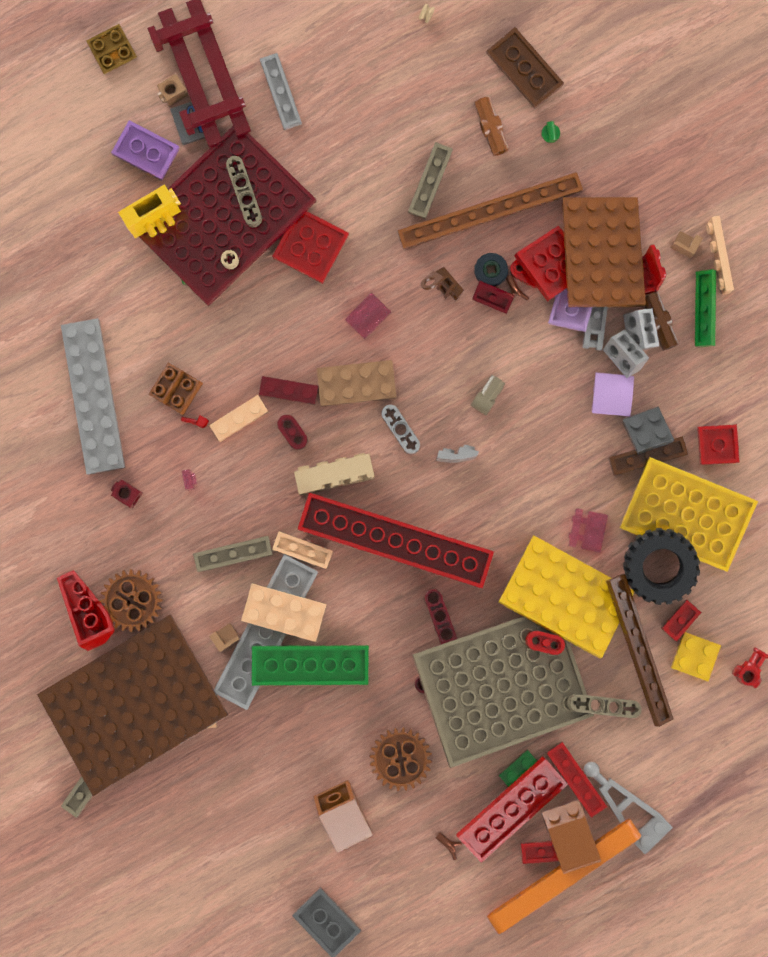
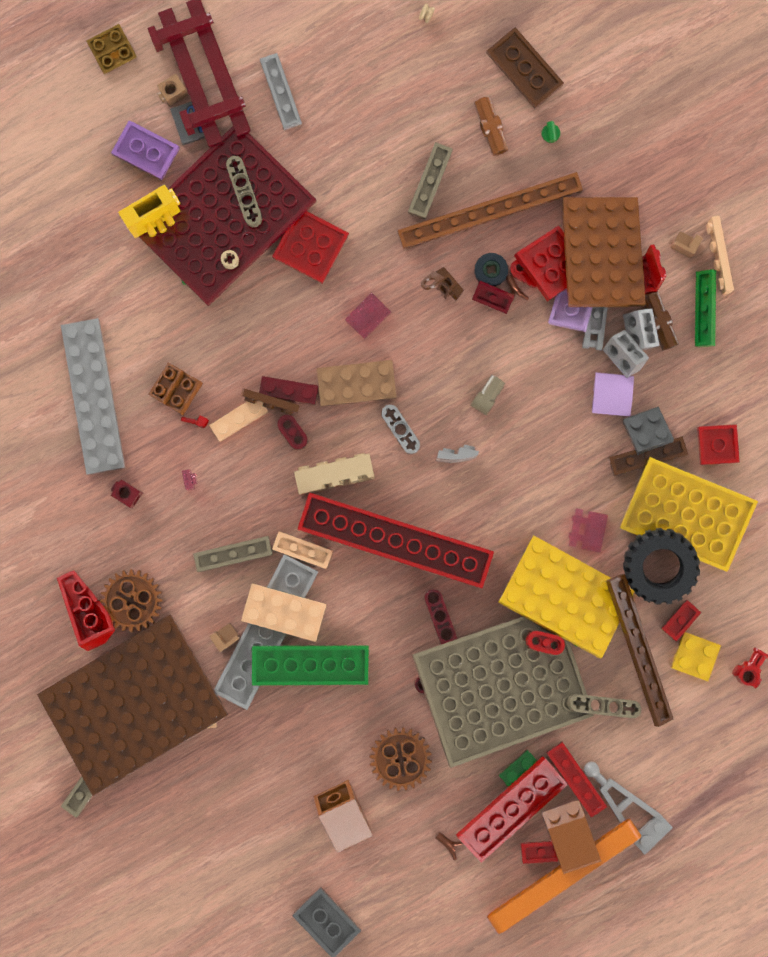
none -> reddish brown plate [240,388,300,415]

